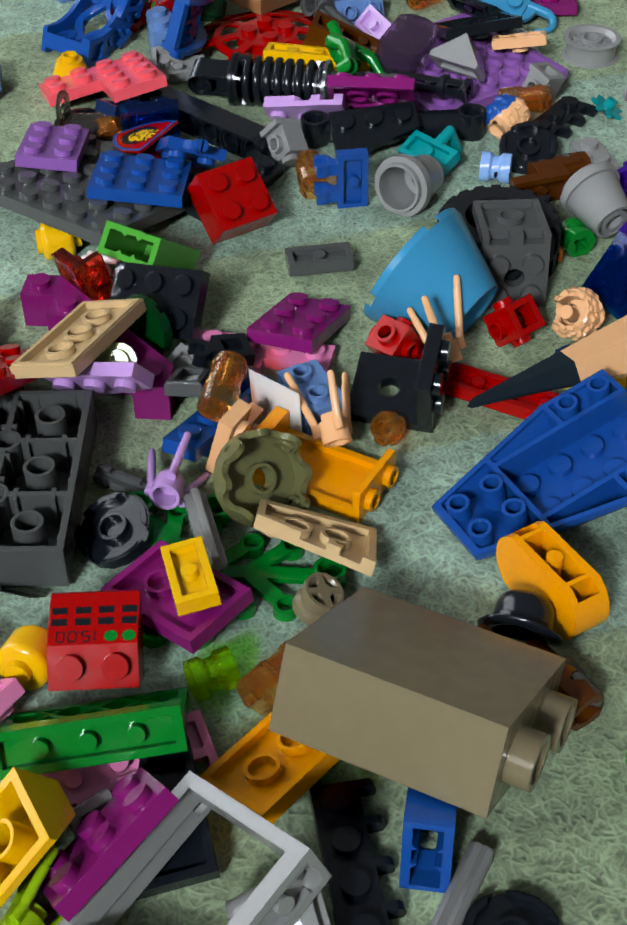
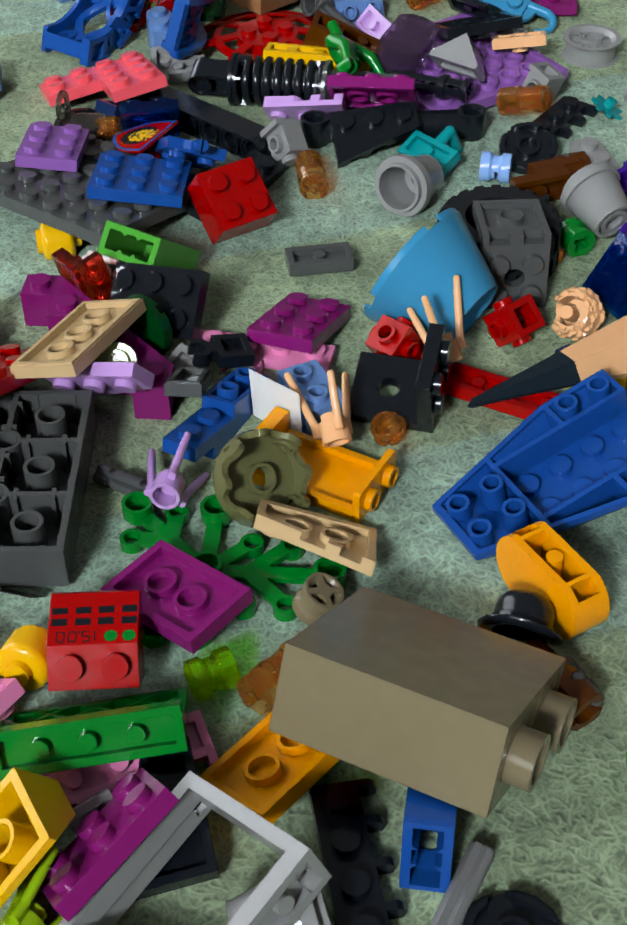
yellow cone [53,51,88,77] -> none
black tile [76,492,155,569] -> none
yellow plate [160,536,222,616] -> none
light grey axle [183,487,228,571] -> none
clear orange piece [197,351,247,422] -> none
light nougat plate [205,398,264,474] -> none
blue plate [313,148,369,209] -> none
light nougat piece [486,93,531,140] -> none

